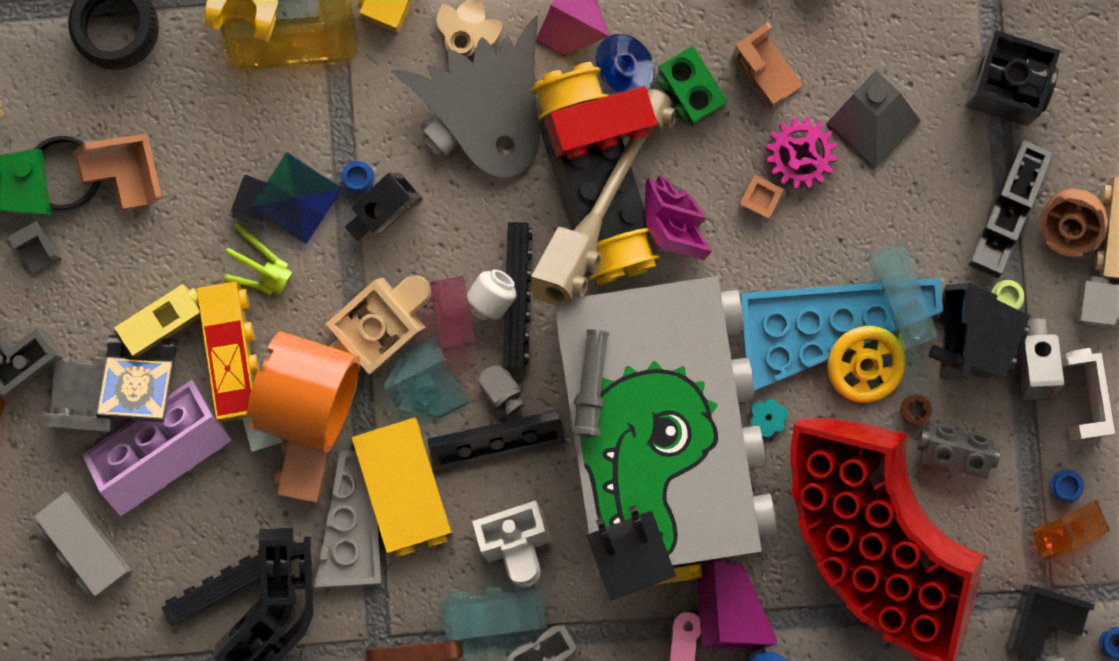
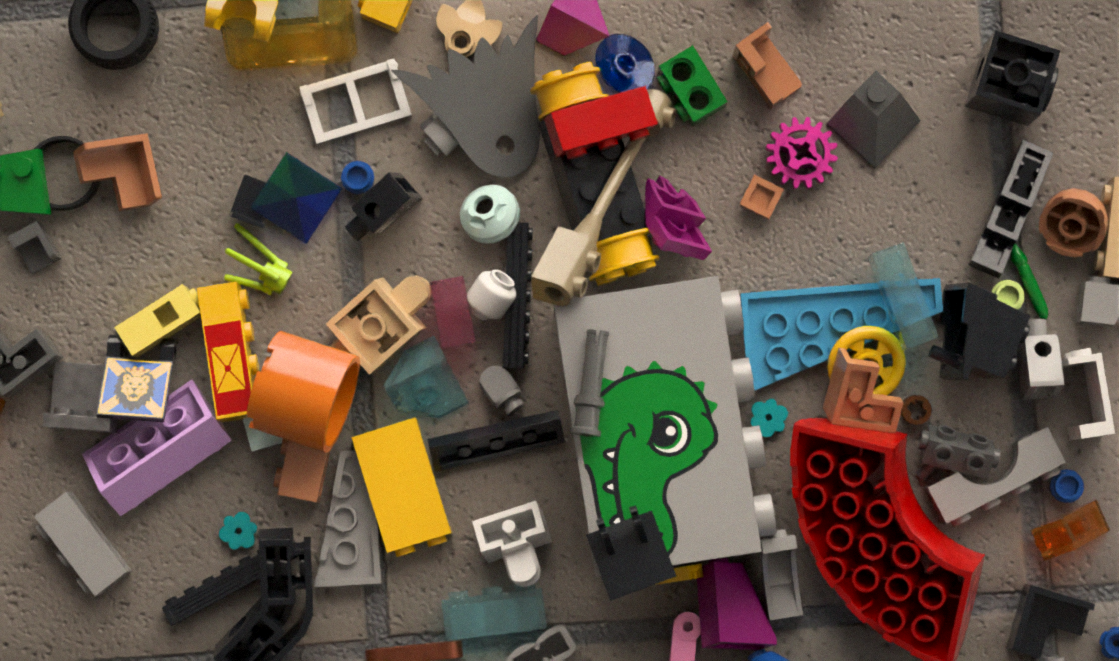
none -> teal plant [219,512,257,550]
none -> white window [299,58,412,144]
none -> light aqua piece [460,185,520,244]
none -> light grey arch [759,529,803,620]
none -> nougat panel [823,348,904,433]
none -> light grey arch [924,427,1066,527]
none -> green piece [1010,244,1049,320]

